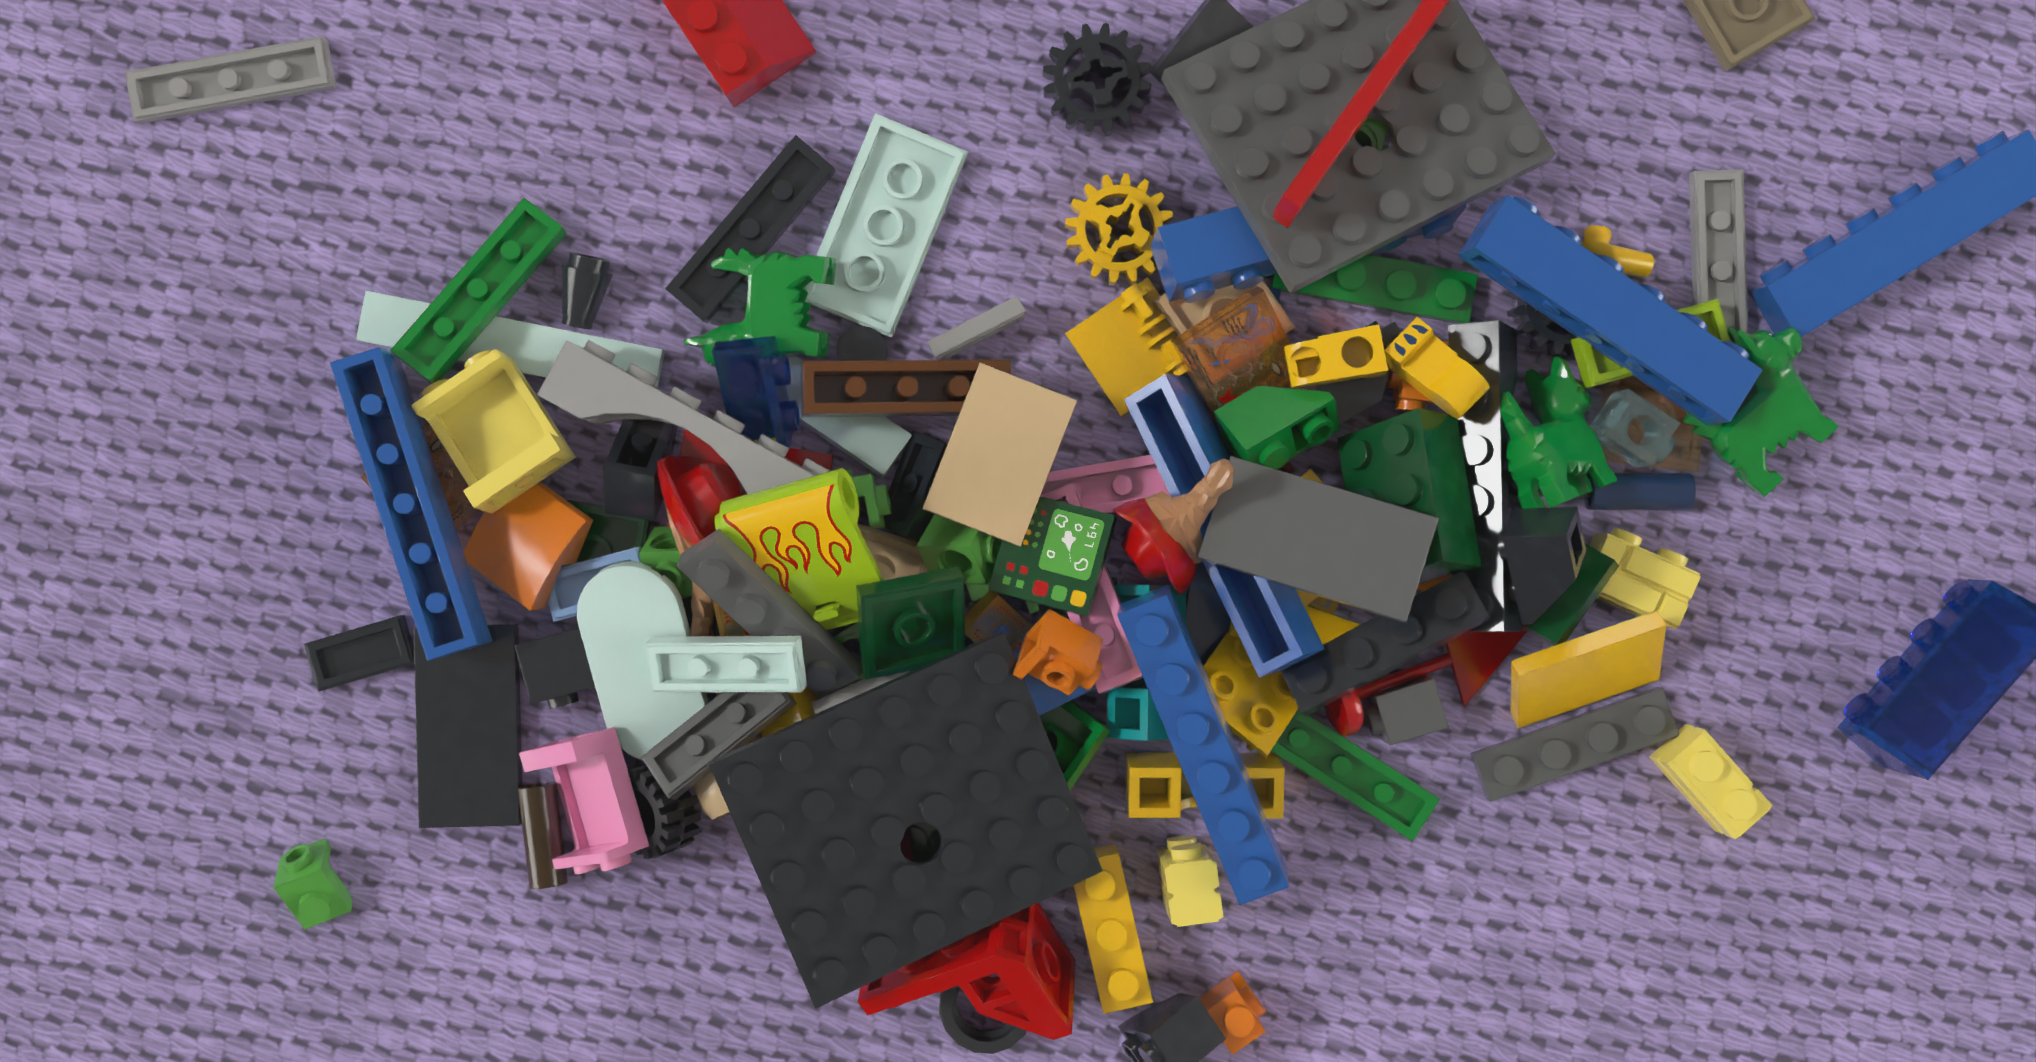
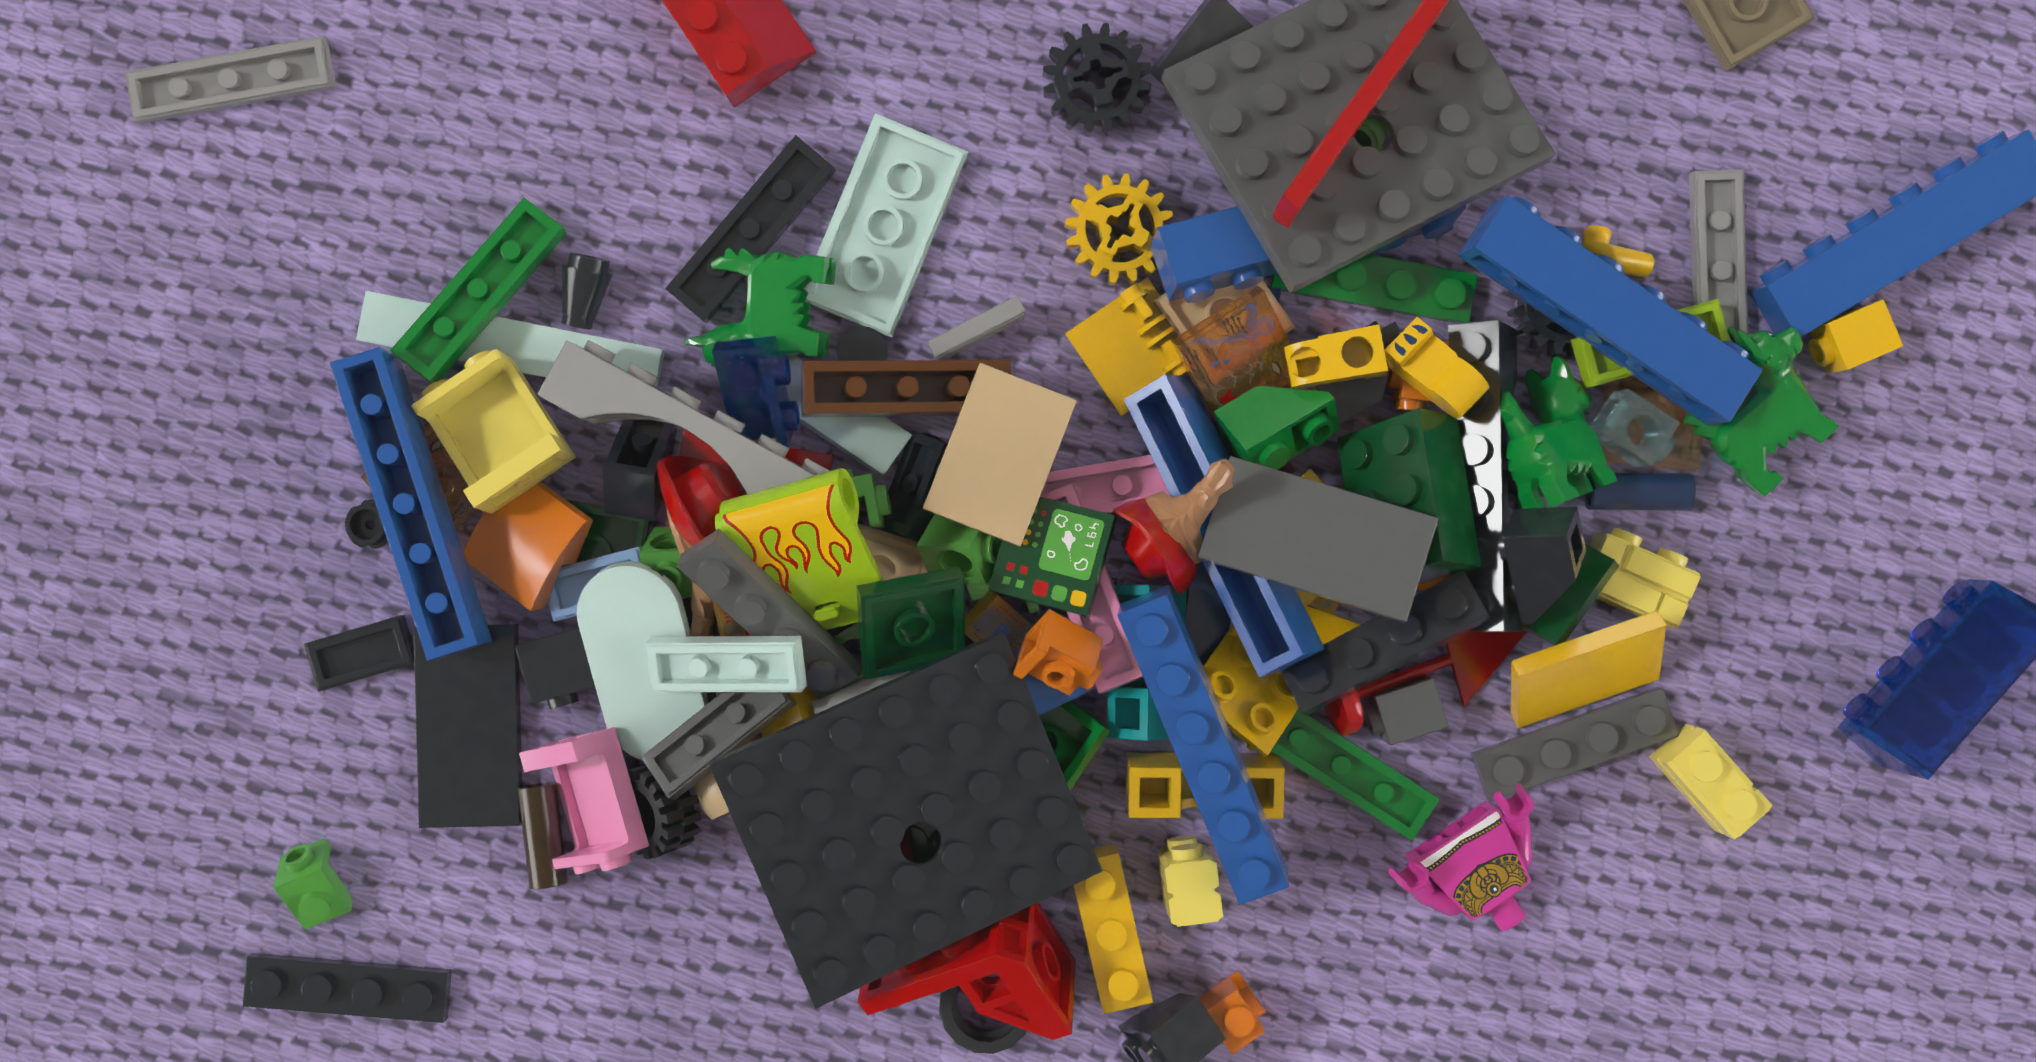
none -> black plate [243,953,452,1023]
none -> black plate [345,499,388,549]
none -> dark pink torso [1388,782,1534,931]
none -> yellow brick [1808,299,1903,374]

